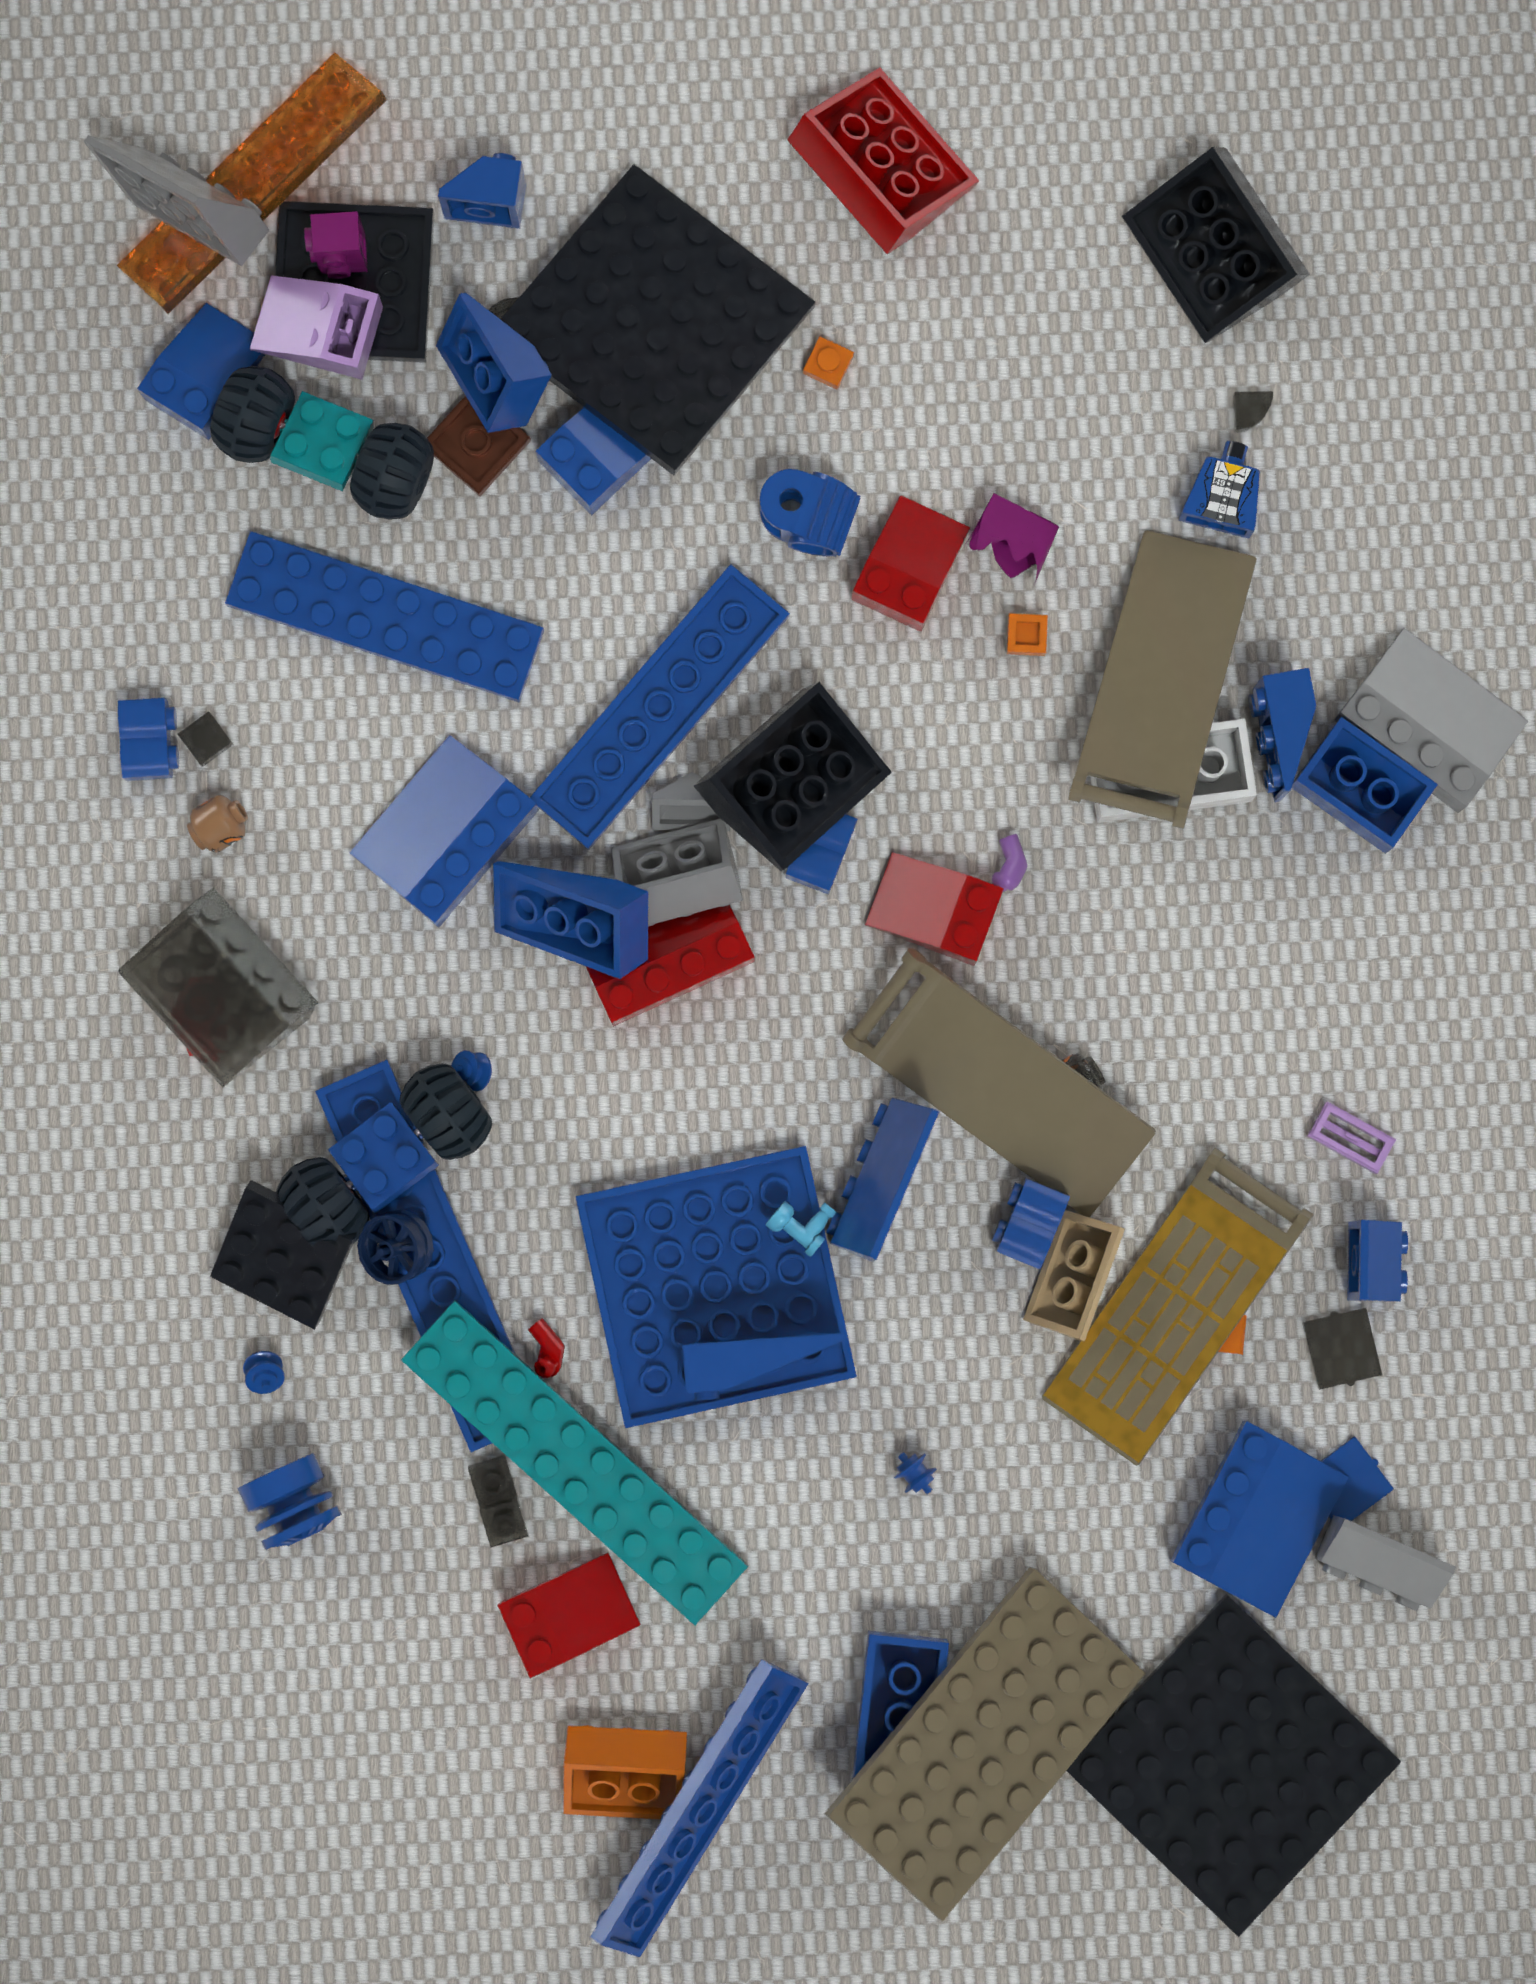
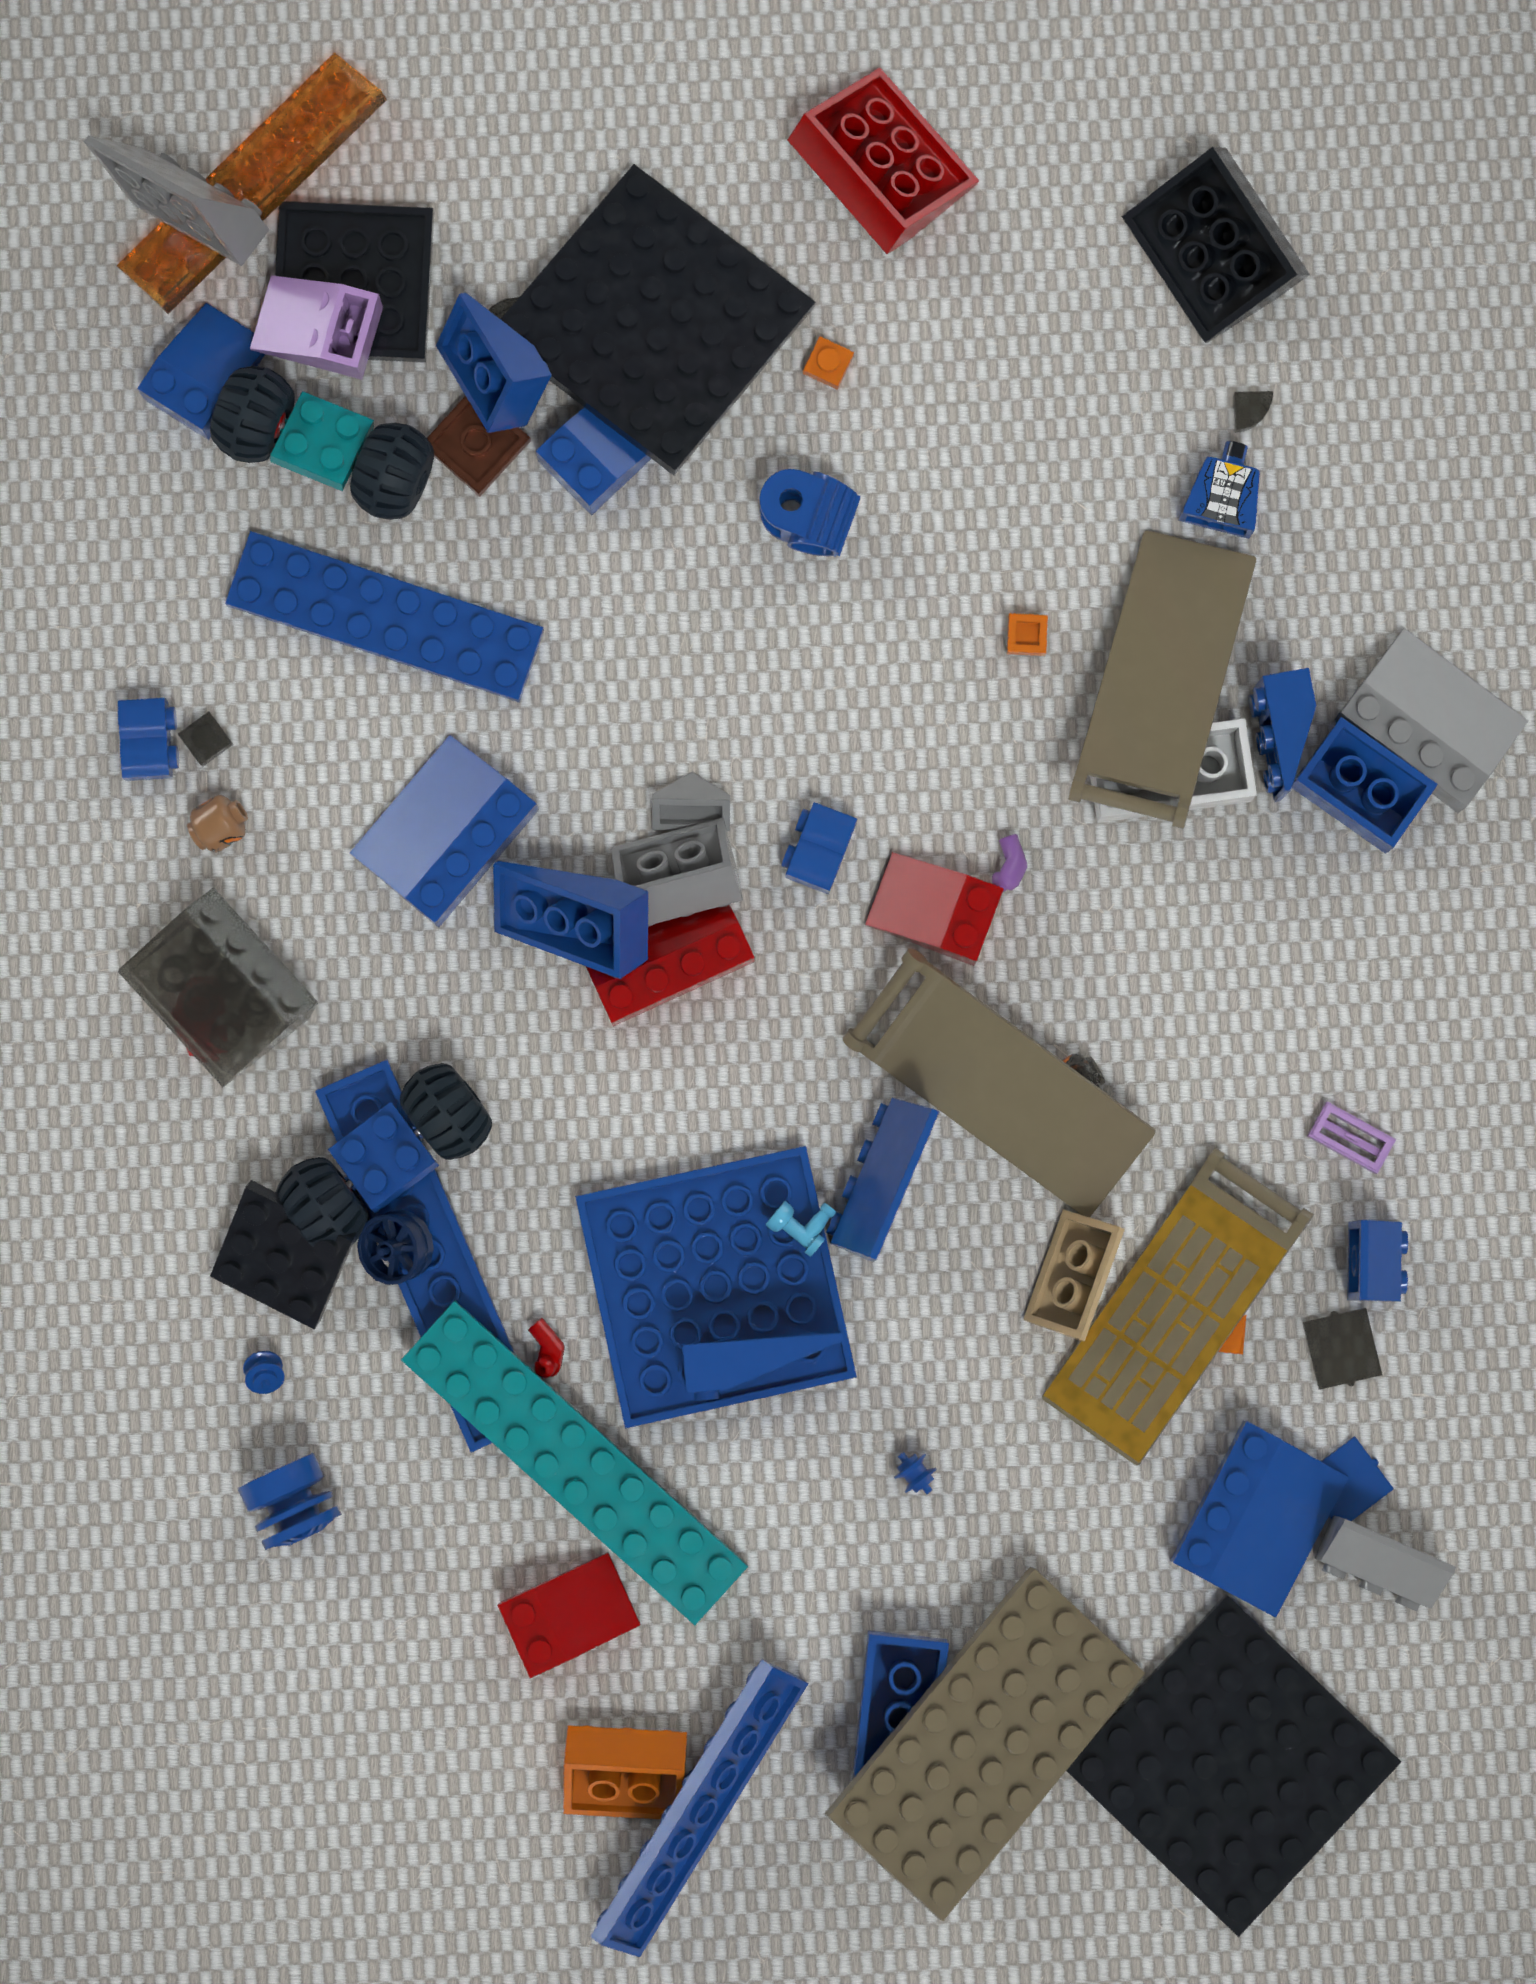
magenta brick [304,211,368,279] -> none
blue slope [438,153,526,229] -> none
blue wheel [451,1050,492,1091] -> none
clear smoke slope [468,1455,529,1548] -> none
blue plate [530,564,790,850] -> none
black slope [694,682,892,871] -> none
red slope [851,495,970,632] -> none
magenta piece [964,493,1059,585] -> none
blue brick [992,1177,1070,1269] -> none

